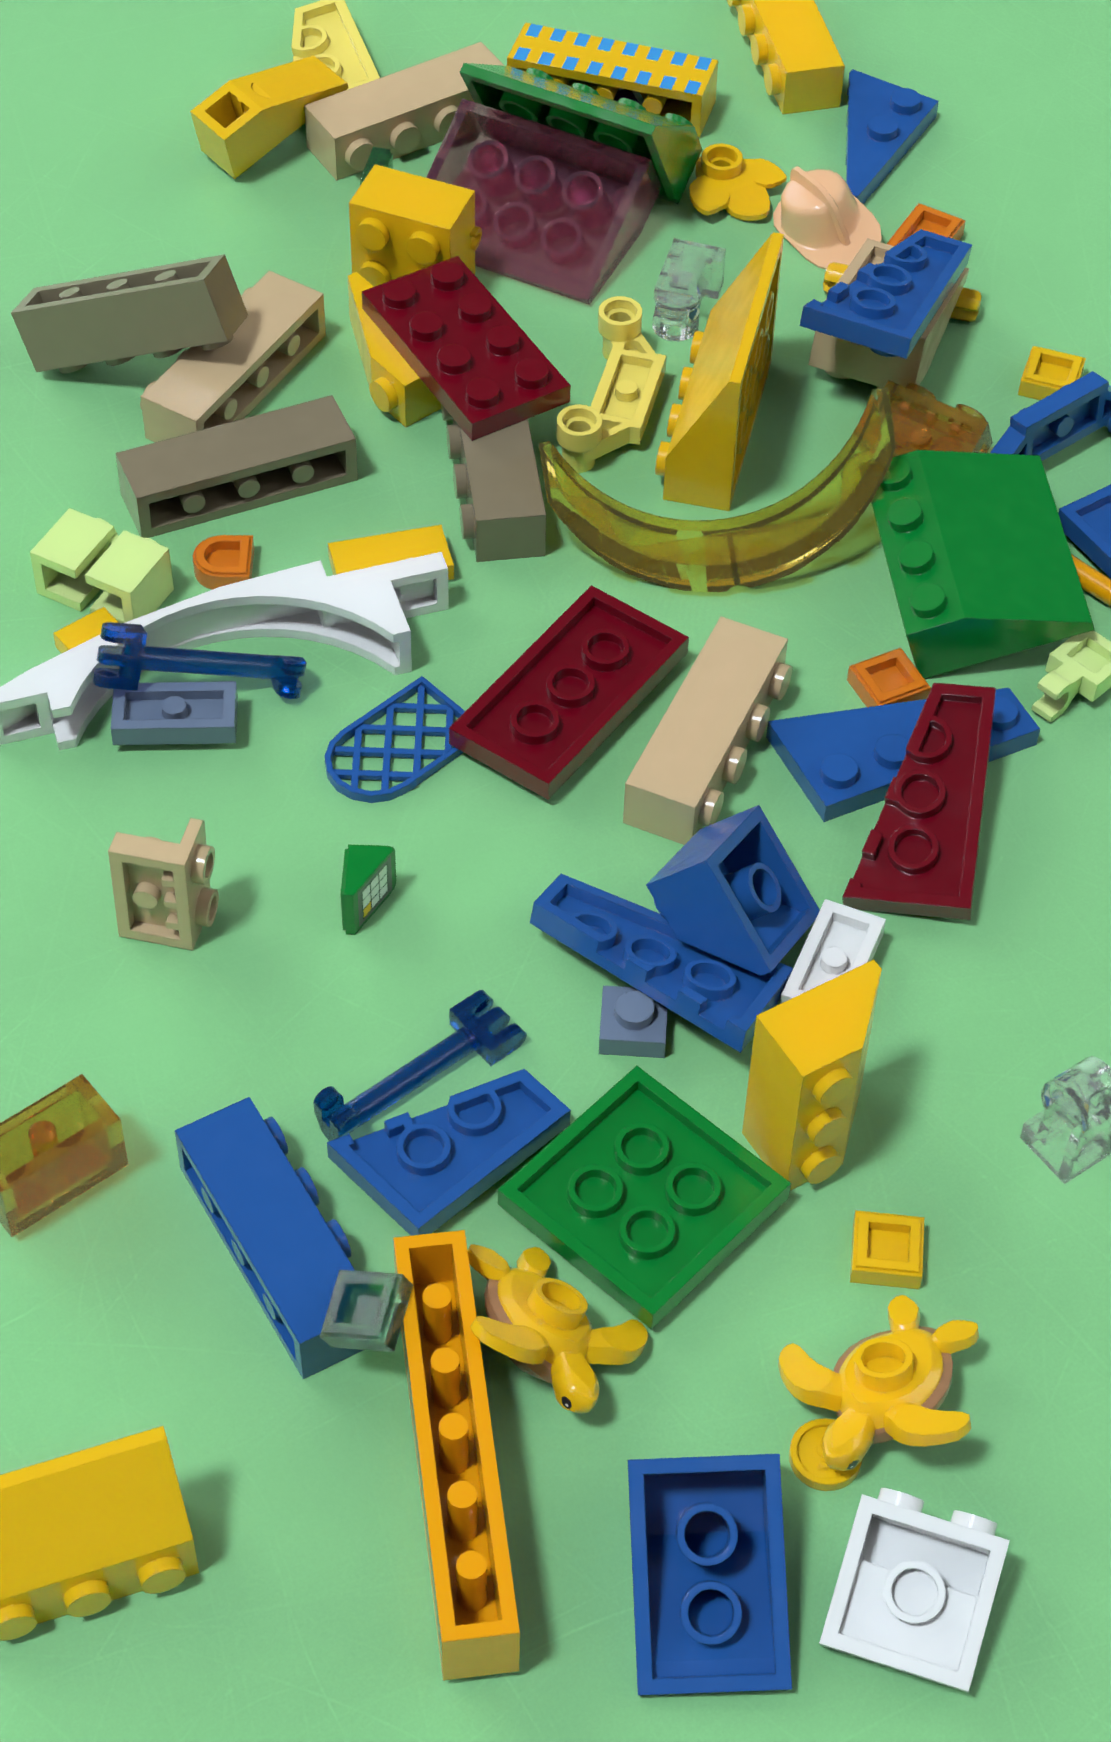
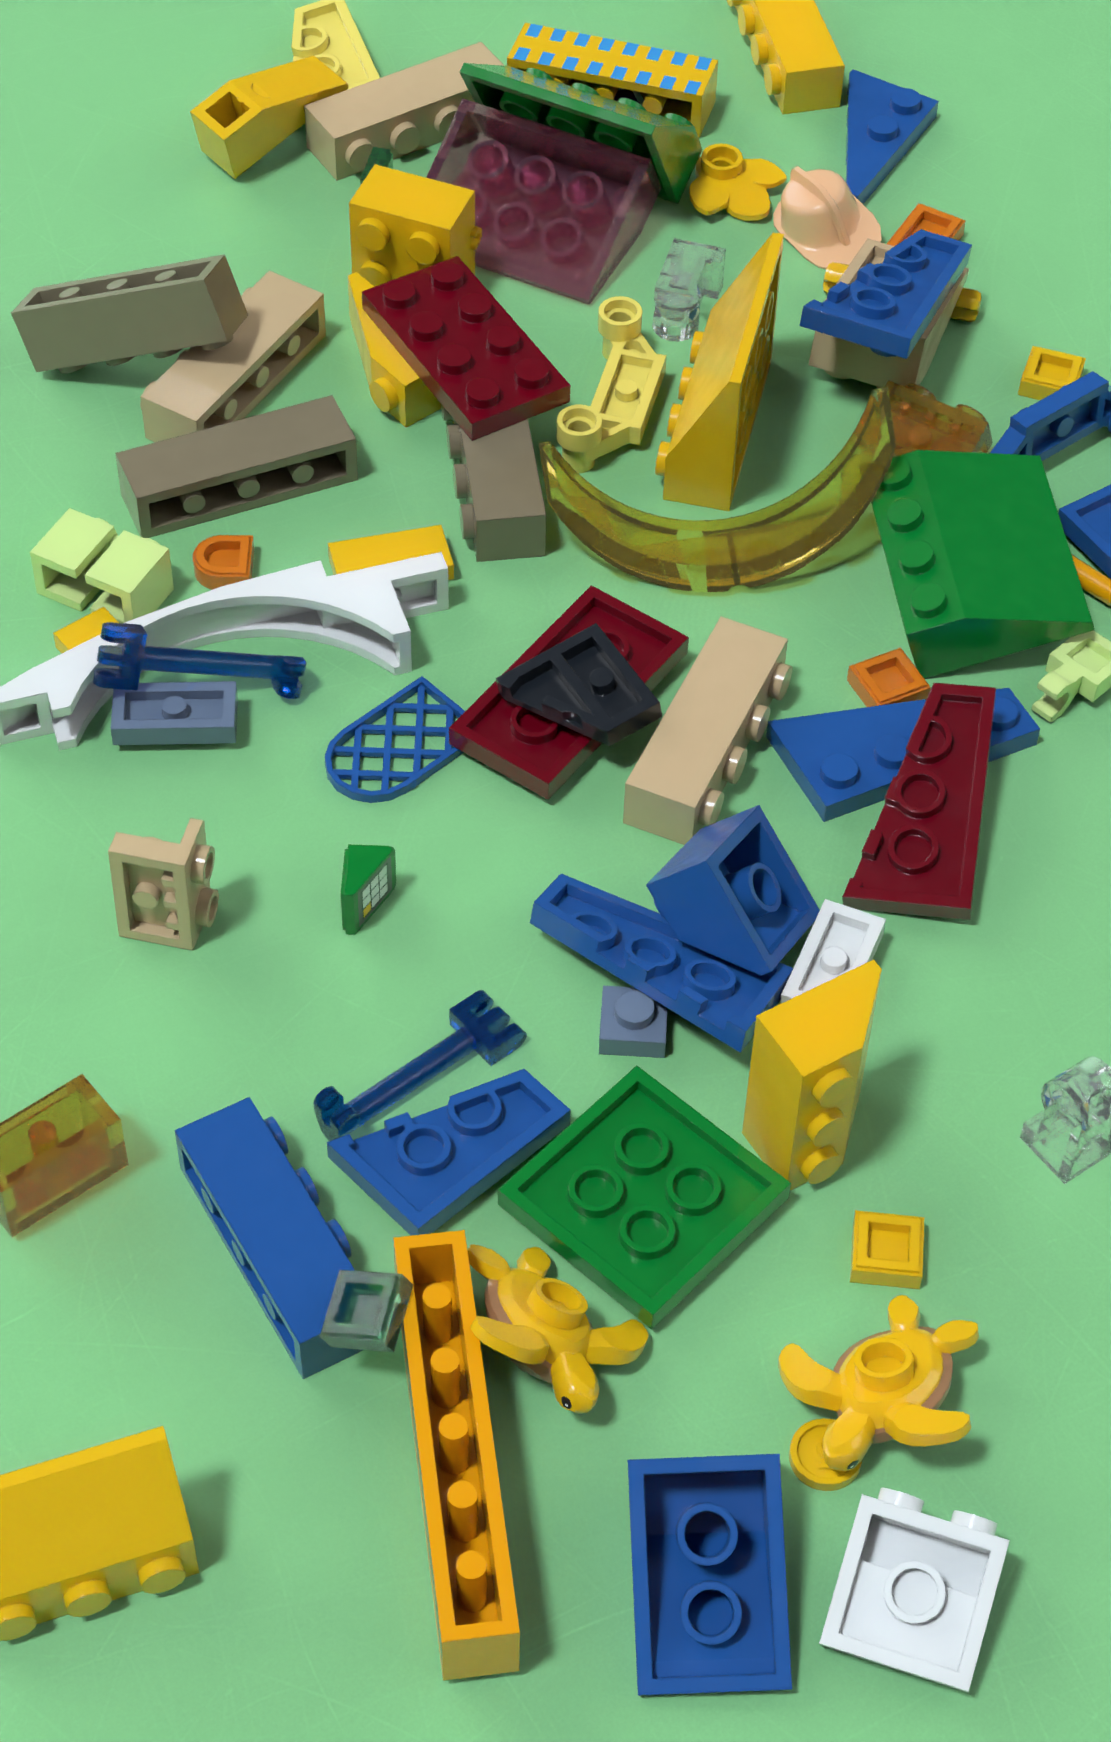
none -> black wing [496,623,662,746]

